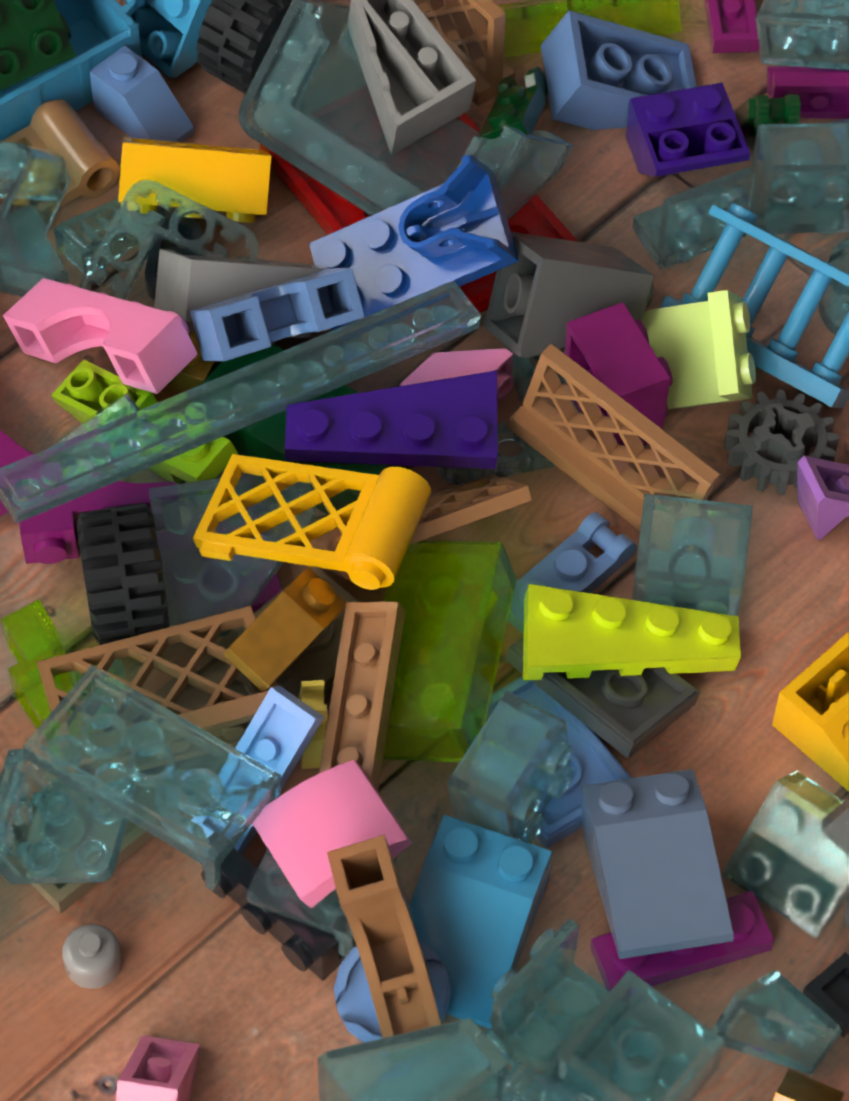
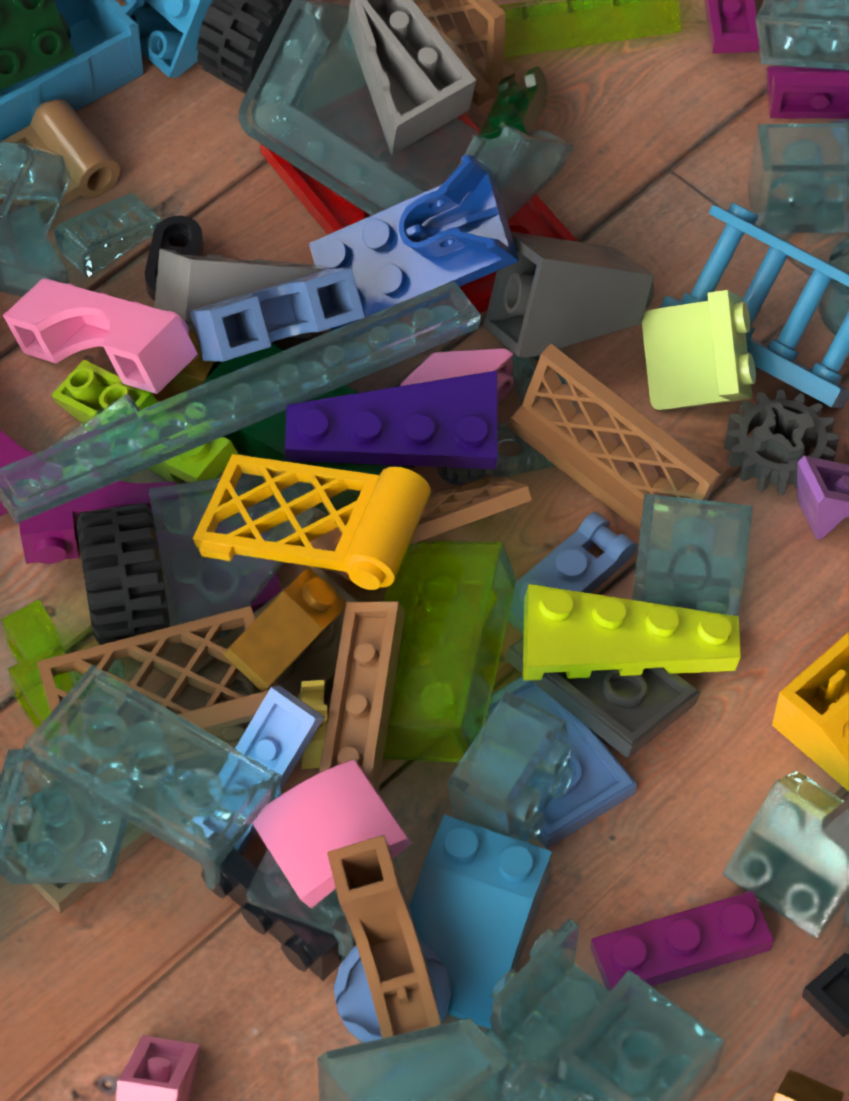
light grey piece [62,924,122,989] -> none
clear light blue beam [79,180,260,300] -> none
medium blue slope [89,45,195,142] -> none
yellow slope [118,137,271,223] -> none
medium blue slope [541,11,697,130] -> none
magenta brick [562,302,673,446] -> none
sand blue slope [582,769,734,959] -> none
dark purple slope [626,83,750,177] -> none
clear light blue bracket [632,167,756,270] -> none
clear light blue slope [708,970,841,1075] -> none
dark green hinge [736,94,801,138] -> none

